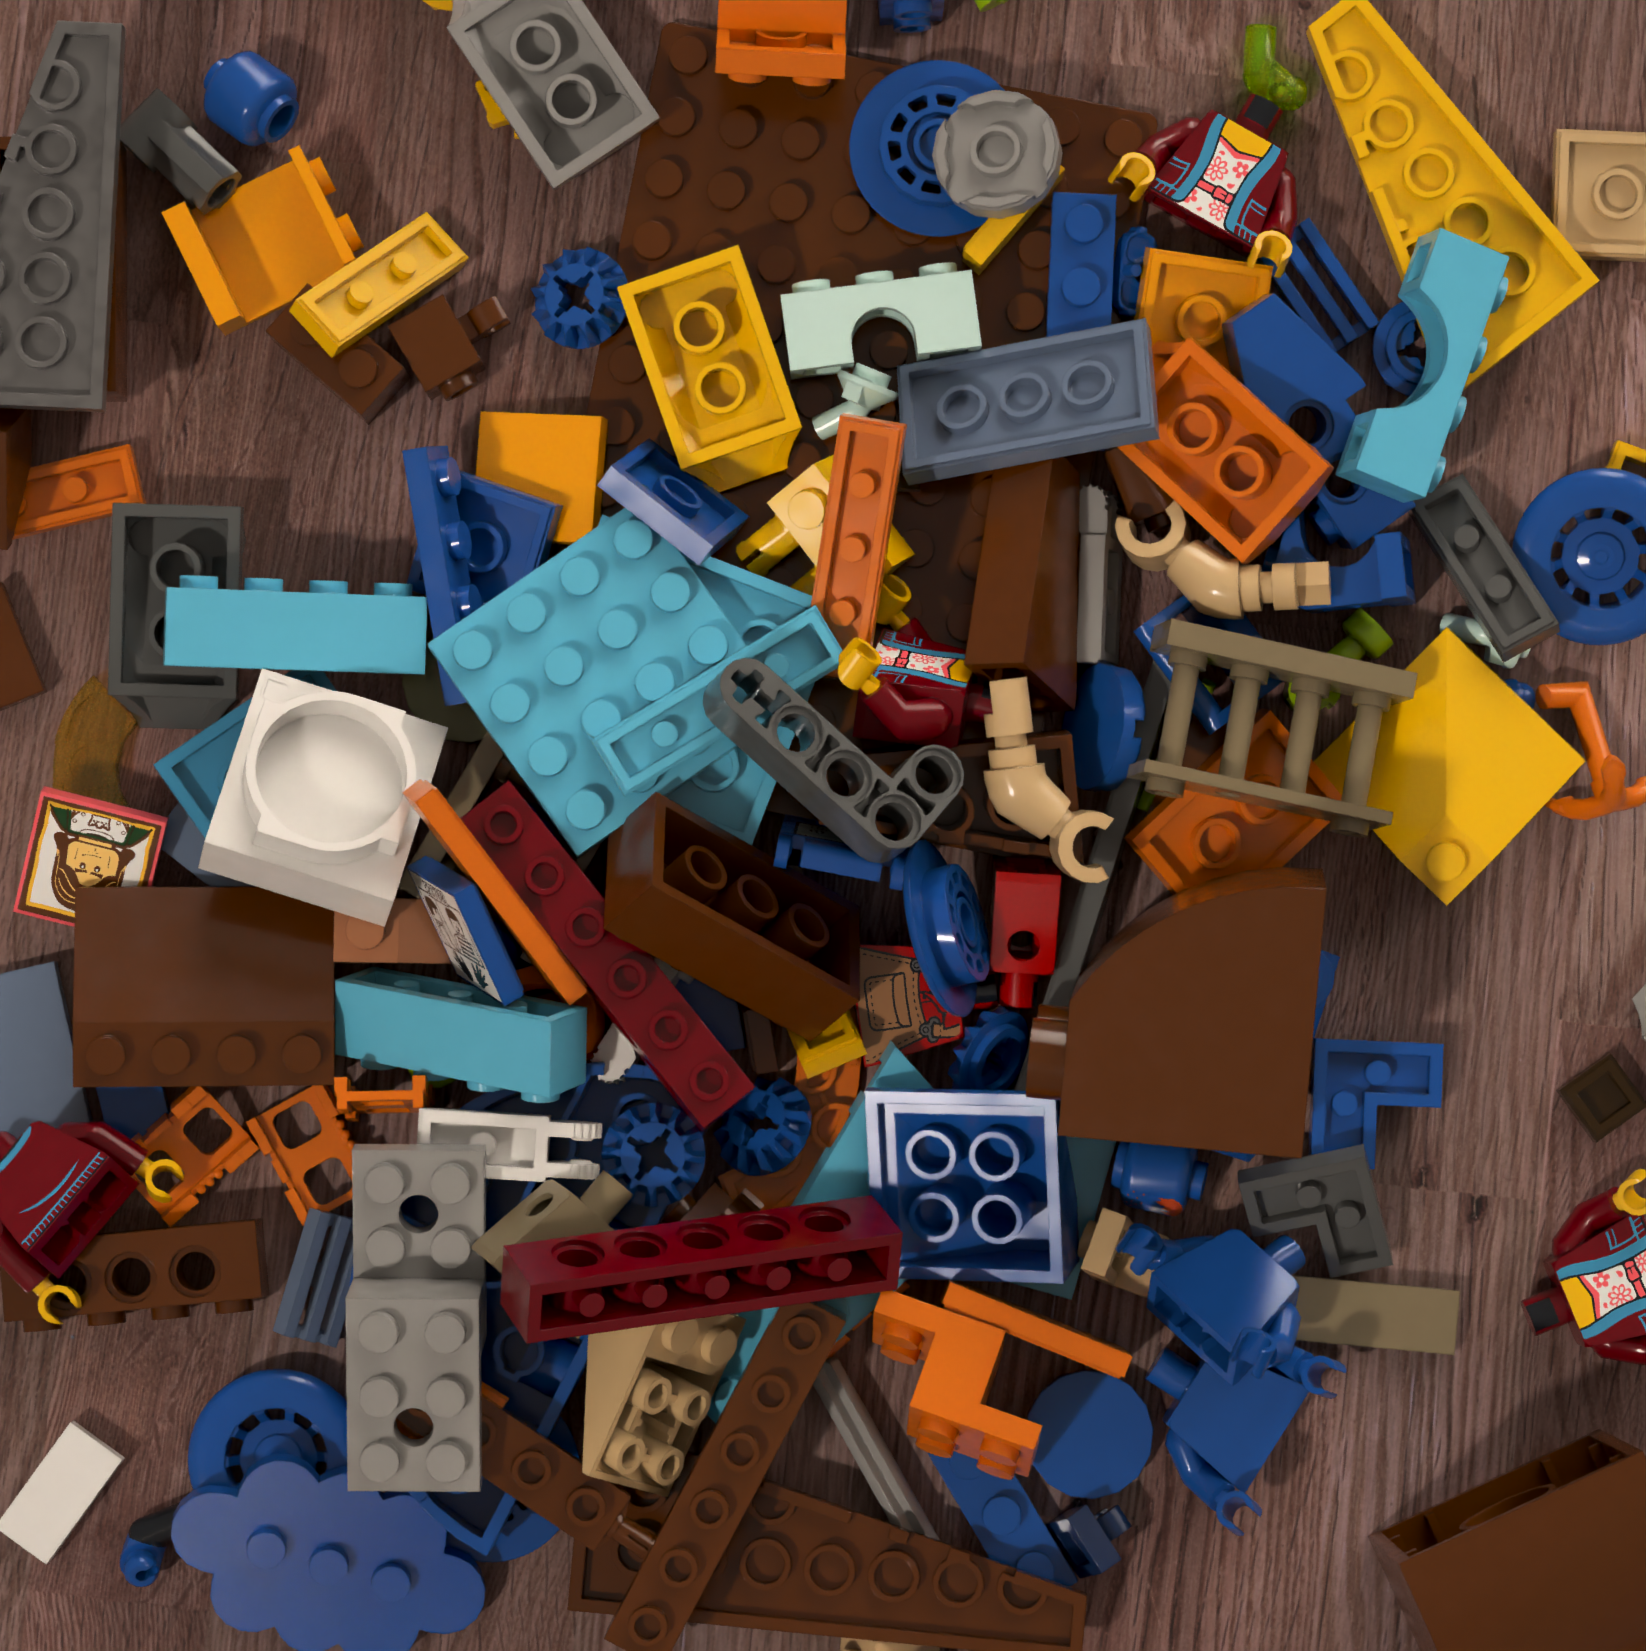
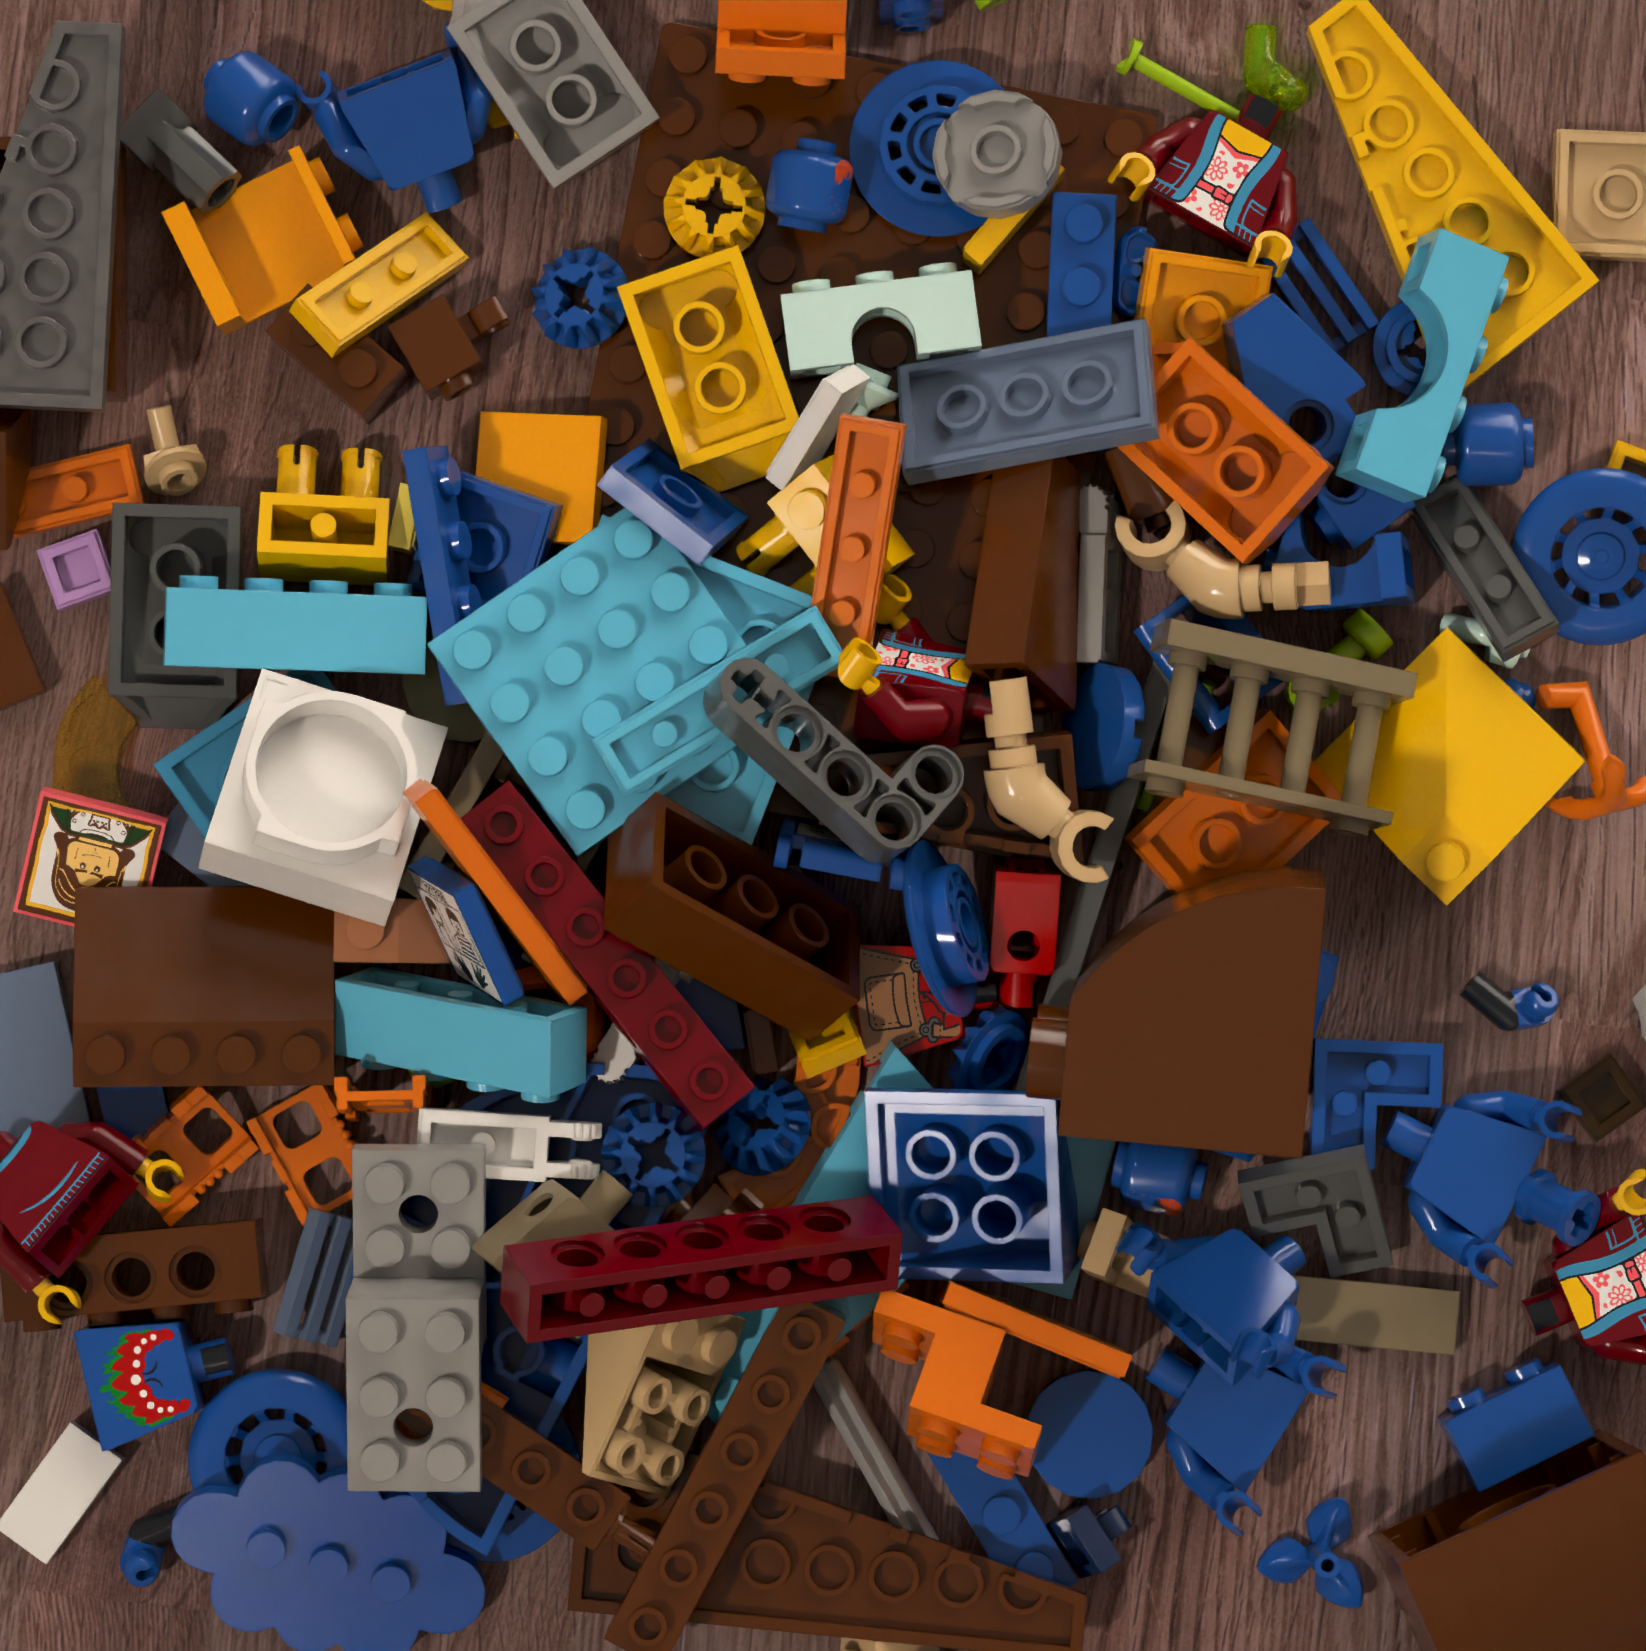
none -> lavender tile [36,529,111,612]
none -> blue torso [74,1319,235,1452]
none -> tan plate [143,405,207,496]
none -> yellow brick [257,444,391,586]
none -> blue torso [296,21,493,213]
none -> light yellow tile [388,483,418,556]
none -> yellow gear [664,156,765,258]
none -> white tile [765,364,871,490]
none -> blue head [766,137,853,234]
none -> lime piece [1115,37,1240,121]
none -> blue plant [1256,1497,1364,1609]
none -> blue torso [1381,1090,1582,1289]
none -> blue brick [1437,1357,1595,1492]
none -> blue head [1442,402,1534,487]
none -> arm [1459,971,1559,1032]
none -> blue bush [1514,1168,1601,1247]

